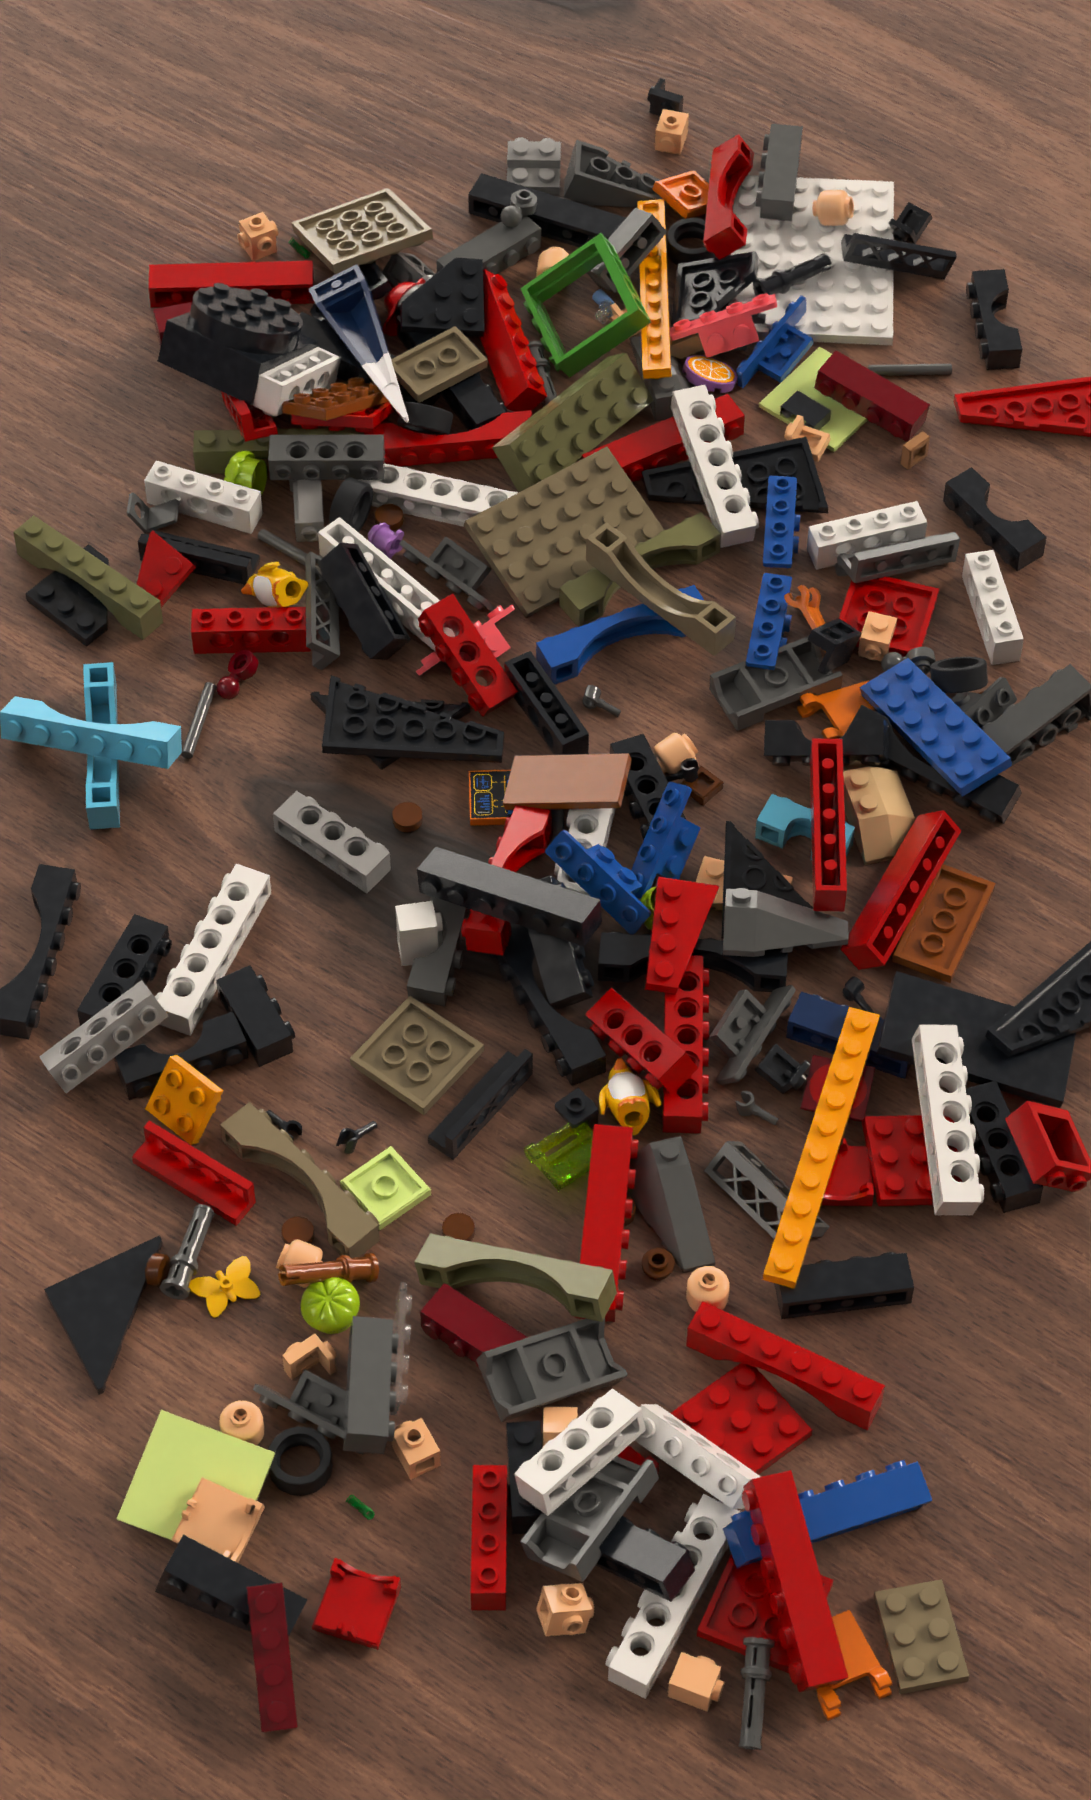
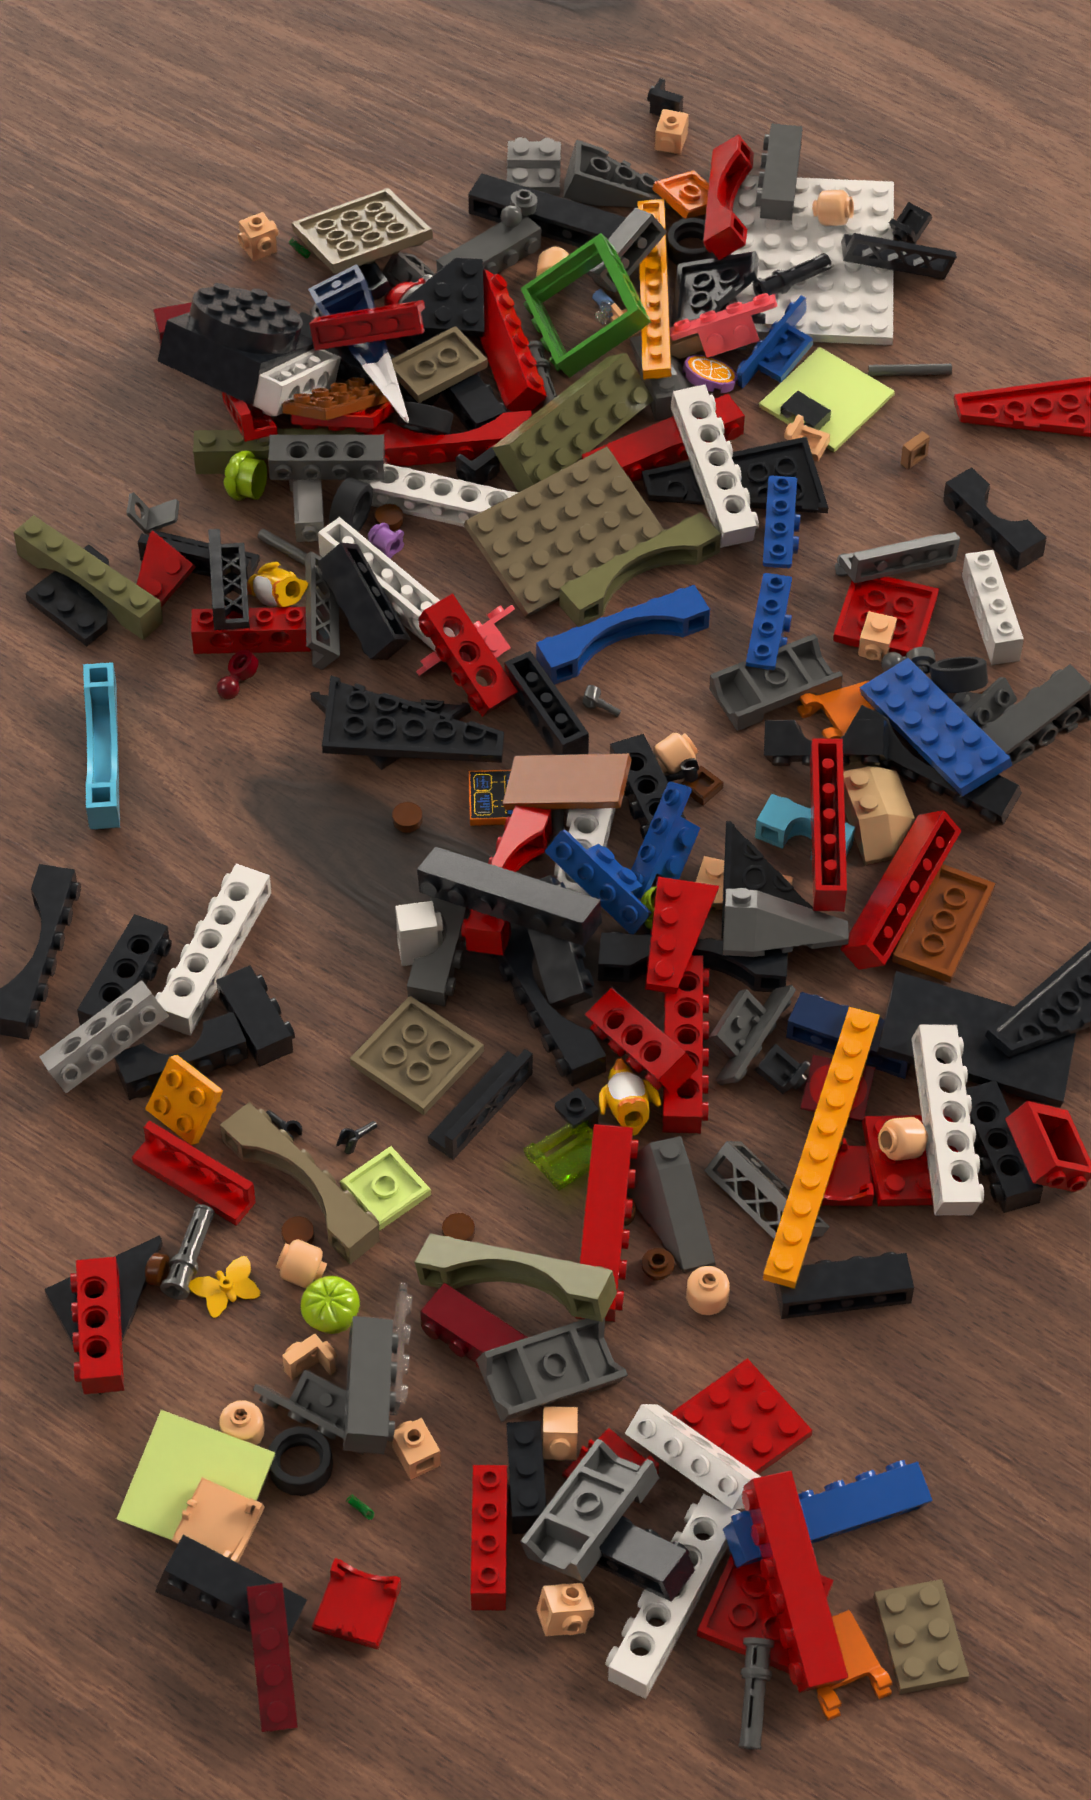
medium azure arch [0,696,182,769] -> none
white brick [144,461,263,534] -> none
red brick [148,260,314,308] -> none
dark grey bar [181,682,216,759] -> none
light grey brick [273,791,391,893] -> none
dark orange pin [278,1253,379,1286] -> none
dark grey bracket [399,536,495,612] -> none
white brick [514,1388,646,1516] -> none
dark tan arch [586,522,736,656] -> none
light nougat brick [668,1652,725,1712] -> none
red arch [686,1301,885,1431] -> none
dark grey hand [735,1091,779,1125] -> none
orange flag [784,585,826,654] -> none
white brick [807,501,927,570] -> none
black panel [807,618,862,674] -> none
dark red brick [814,350,930,442] -> none
black hand [842,976,875,1013] -> none
black arch [966,269,1022,370] -> none
none -> red brick [70,1256,124,1395]
none -> black fence [208,529,250,630]
none -> red fence [309,300,425,350]
none -> black bracket [456,447,500,485]
none -> light nougat head [878,1117,928,1160]

